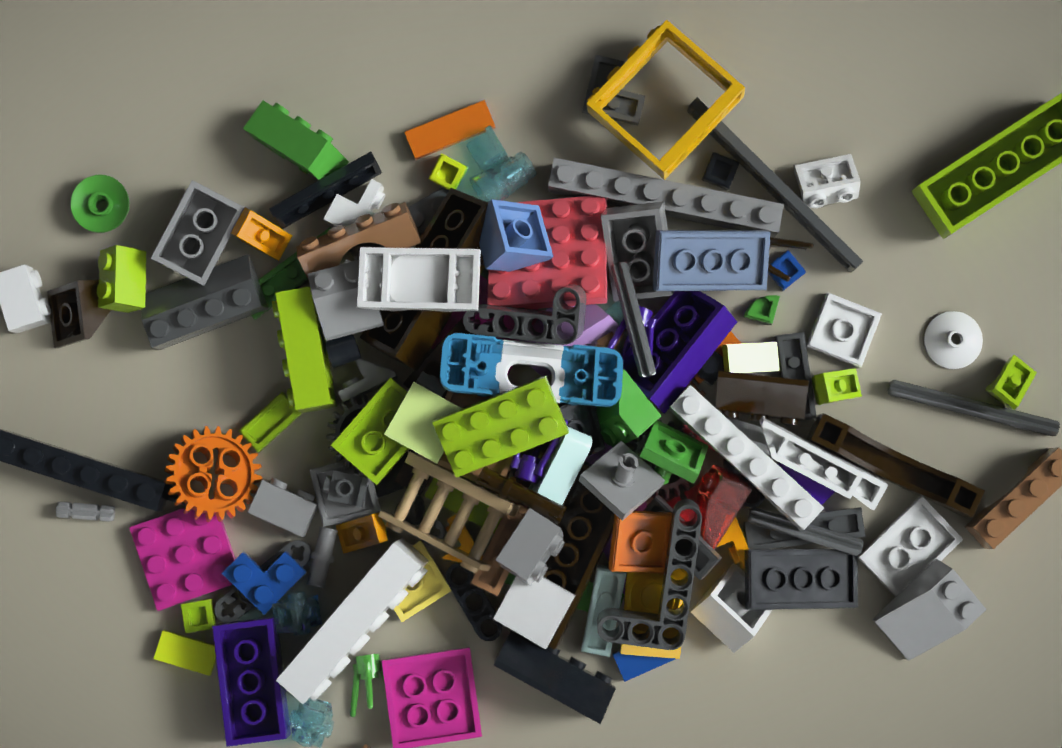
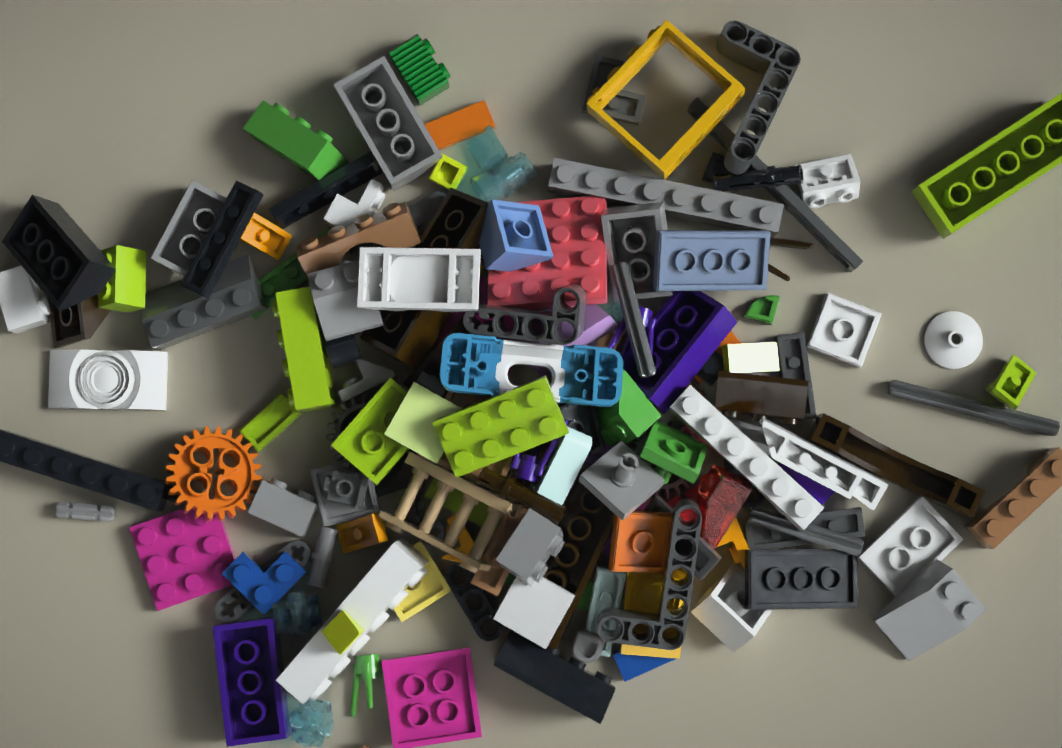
bright green dish [70,175,130,233] -> none
neon yellow tile [154,630,216,676] -> none
lime plate [181,599,216,634] -> none
blue tile [768,250,806,291] -> none
lime slope [812,368,862,405] -> none
none -> black slope [2,195,116,310]
none -> white slope [48,349,168,410]
none -> black tile [180,180,264,299]
none -> neon yellow slope [321,609,365,655]
none -> light grey slope [333,56,443,191]
none -> green brick [388,34,451,105]
none -> light grey tile [572,627,606,663]
none -> black pin [713,165,803,192]
none -> dark grey beam [716,20,801,174]

